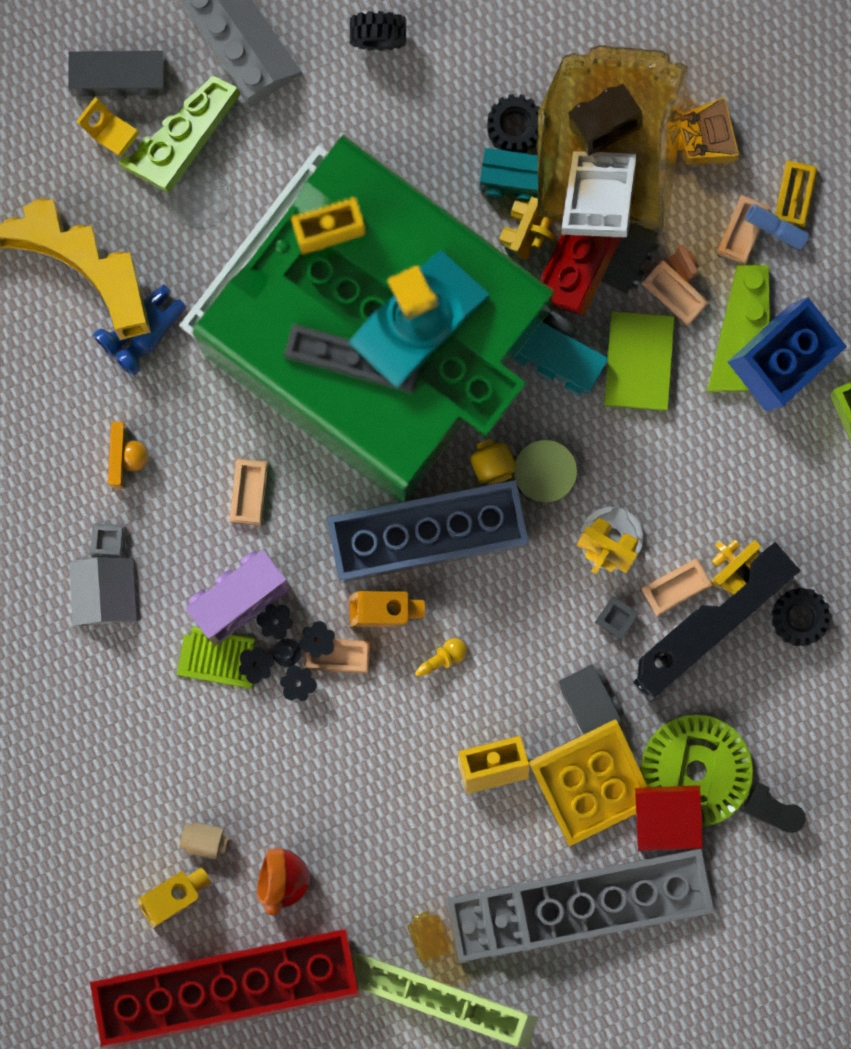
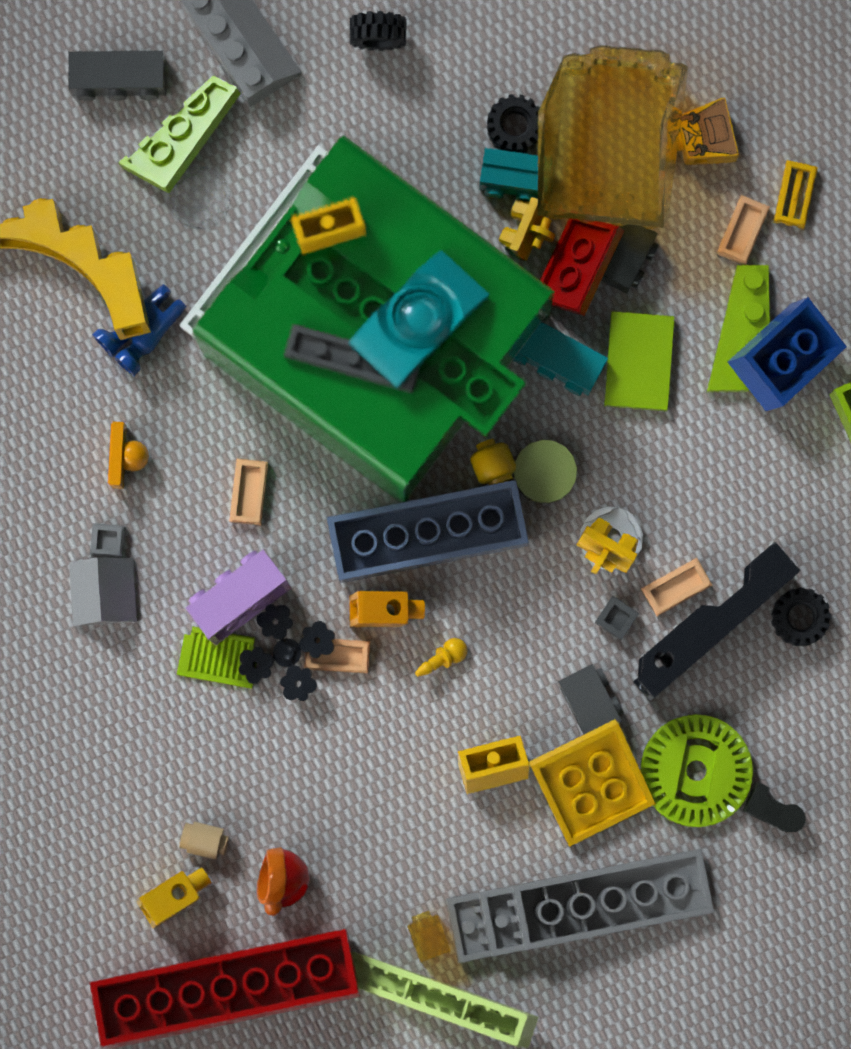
yellow bracket [76,97,140,157] -> none
yellow bracket [388,266,438,321] -> none
dark grey tile [545,311,578,338] -> none
white slope [561,151,636,237] -> none
dark brown brick [568,83,643,156] -> none
red tile [635,785,703,851] -> none
light nougat tile [641,260,710,326] -> none
nougat bracket [647,244,699,283] -> none
yellow hips [711,539,762,596] -> none
medium blue piece [745,204,809,250] -> none

